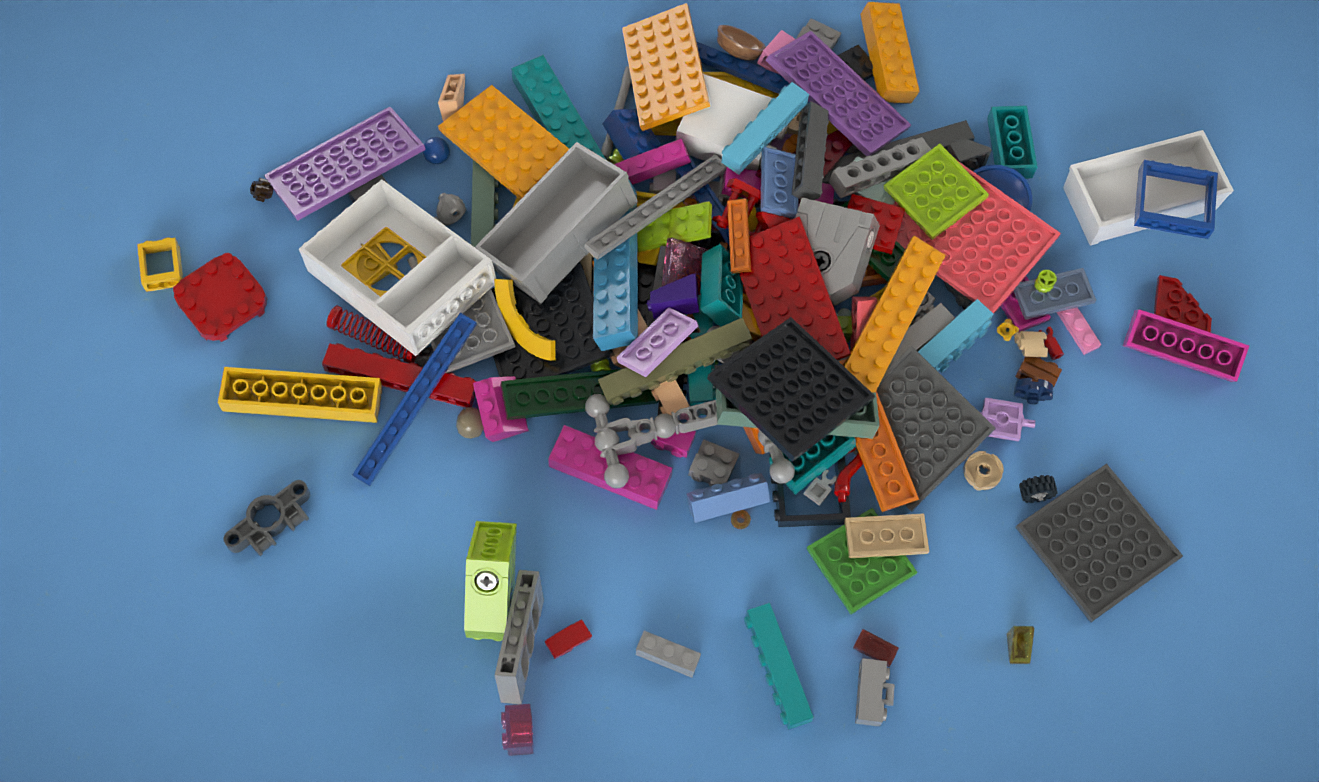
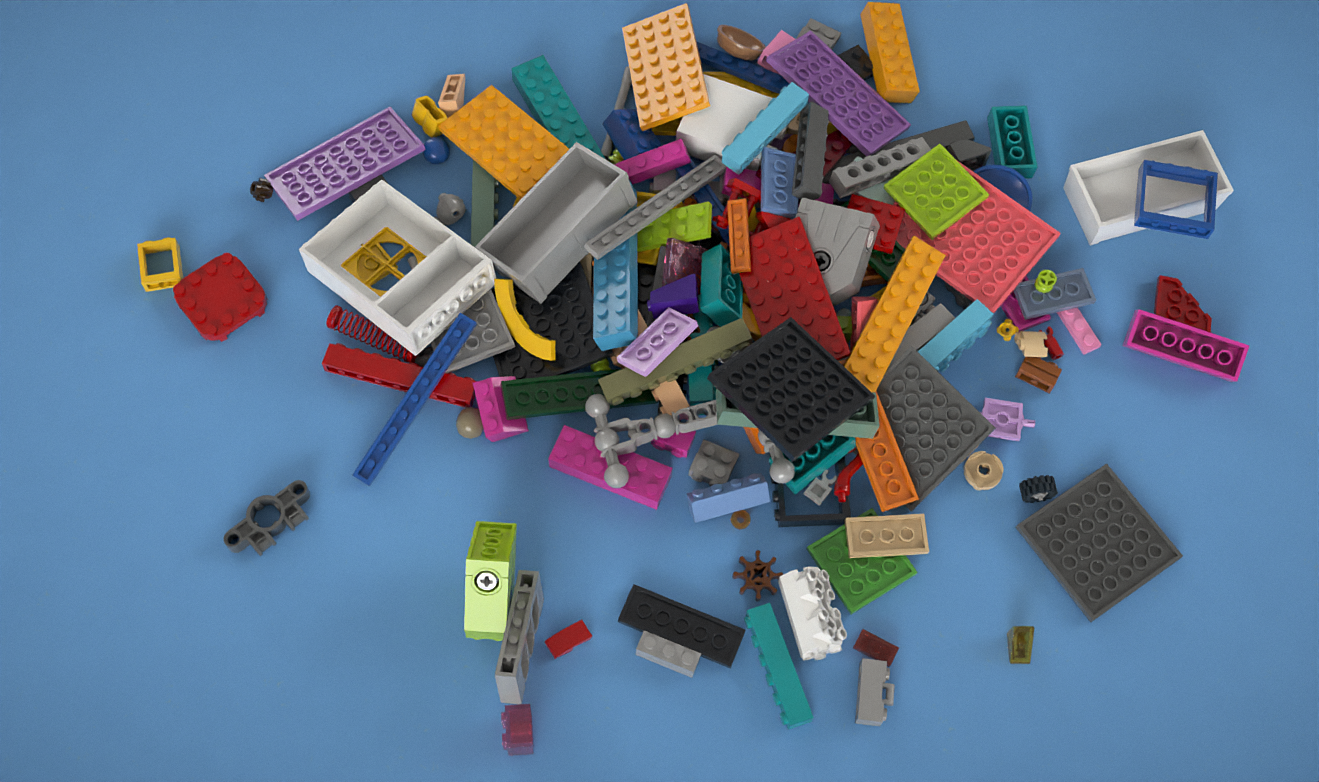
yellow brick [218,367,382,423] -> none
dark blue plate [1014,378,1053,404] -> none
none -> yellow brick [412,96,447,137]
none -> black plate [618,584,746,669]
none -> reddish brown gear [732,550,783,602]
none -> white brick [778,567,847,661]

